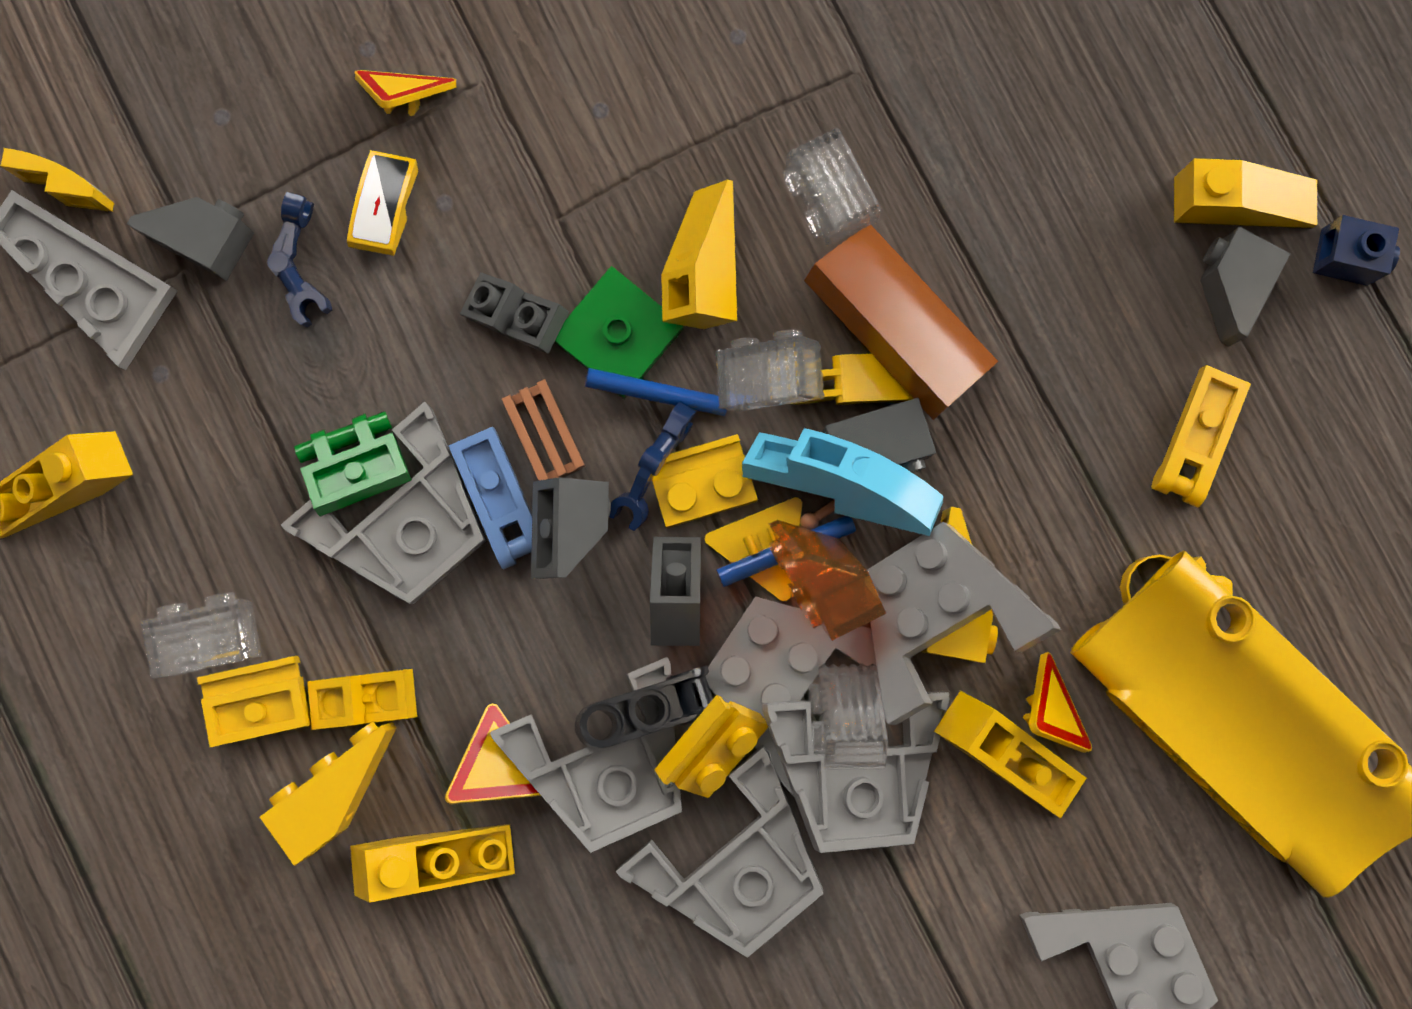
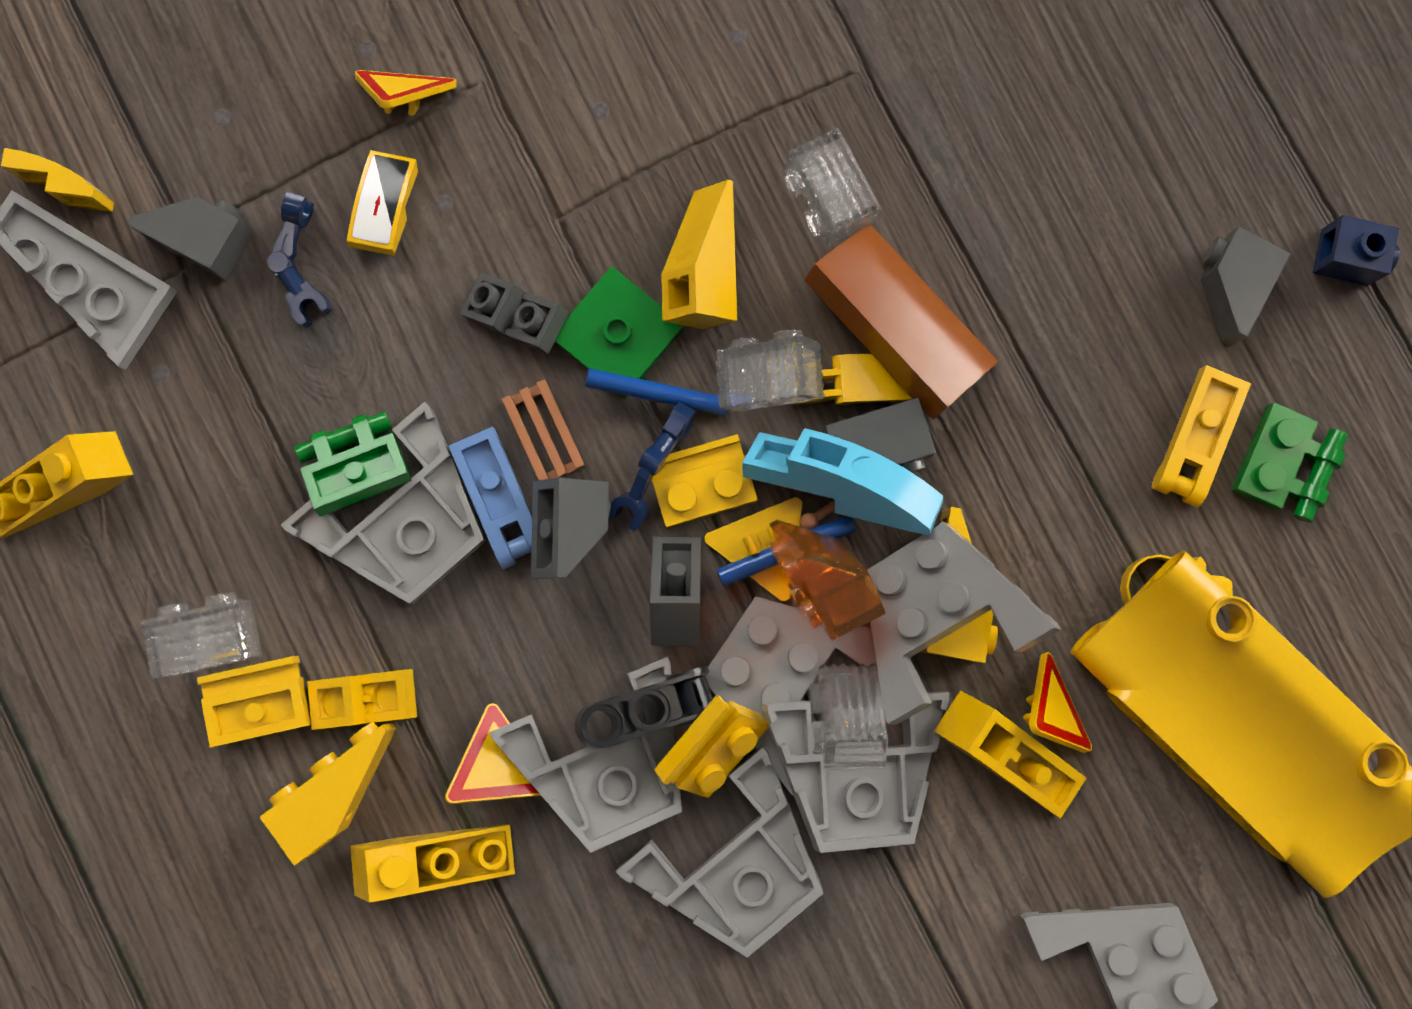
yellow slope [1174,158,1317,228] -> none
none -> green plate [1231,403,1348,523]

